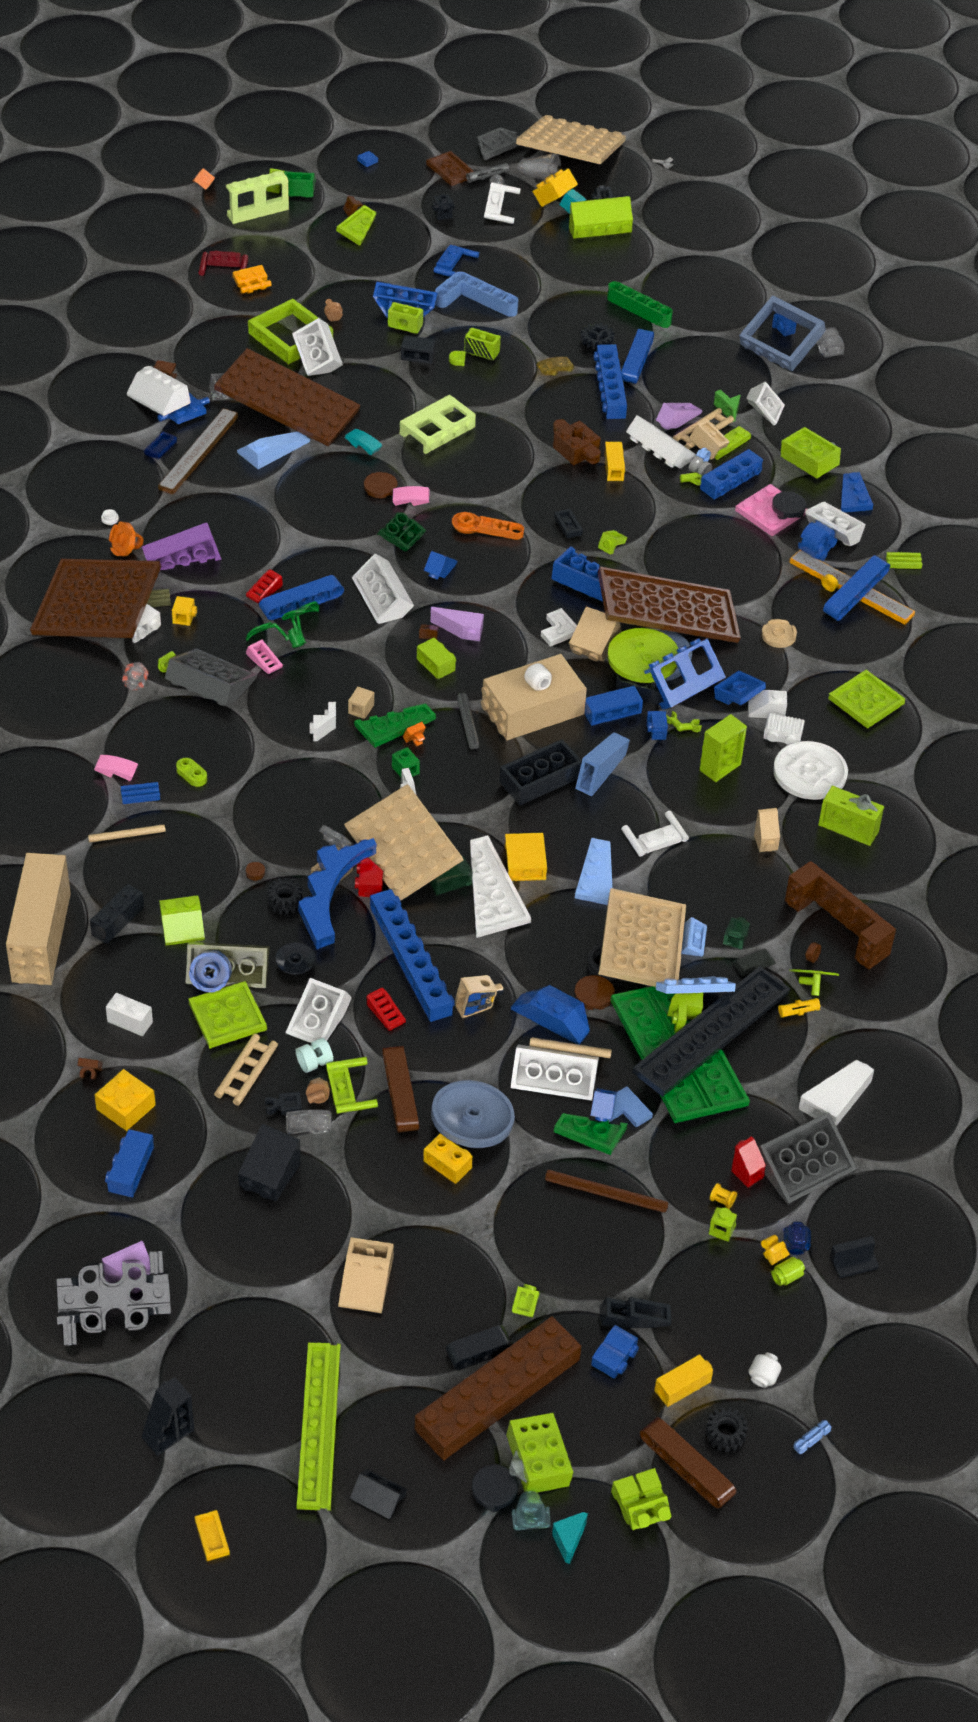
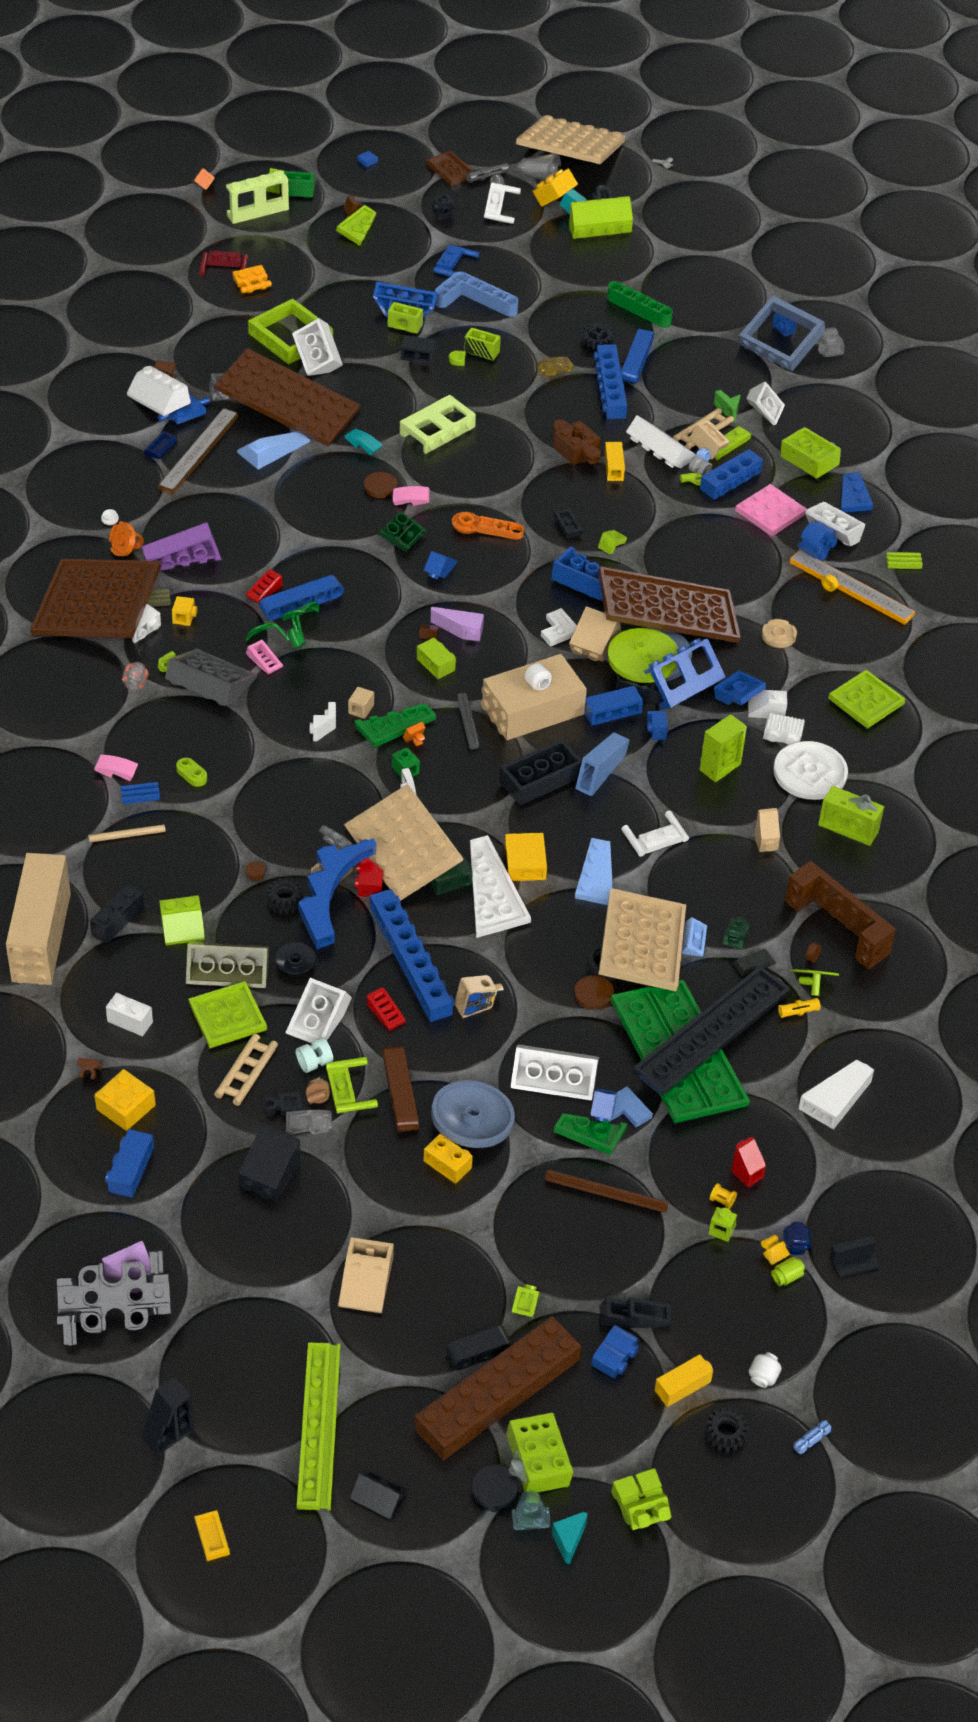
brick [189,950,232,993] -> none
medium nougat piece [324,299,343,322] -> none
white slope [352,553,414,624] -> none
dark grey wing [477,127,520,160] -> none
blue wedge [511,985,590,1045] -> none
tan bar [529,1037,612,1059] -> none
reddish brown beam [640,1417,736,1509] -> none
lavender slope [656,403,702,430] -> none
light blue wing [656,976,735,994] -> none
lime arm [666,711,702,732] -> none
lime brick [667,993,703,1033] -> none
dark grey slope [758,1112,857,1204] -> none
black tile [772,491,806,520] -> none
blue beam [823,555,890,621] -> none

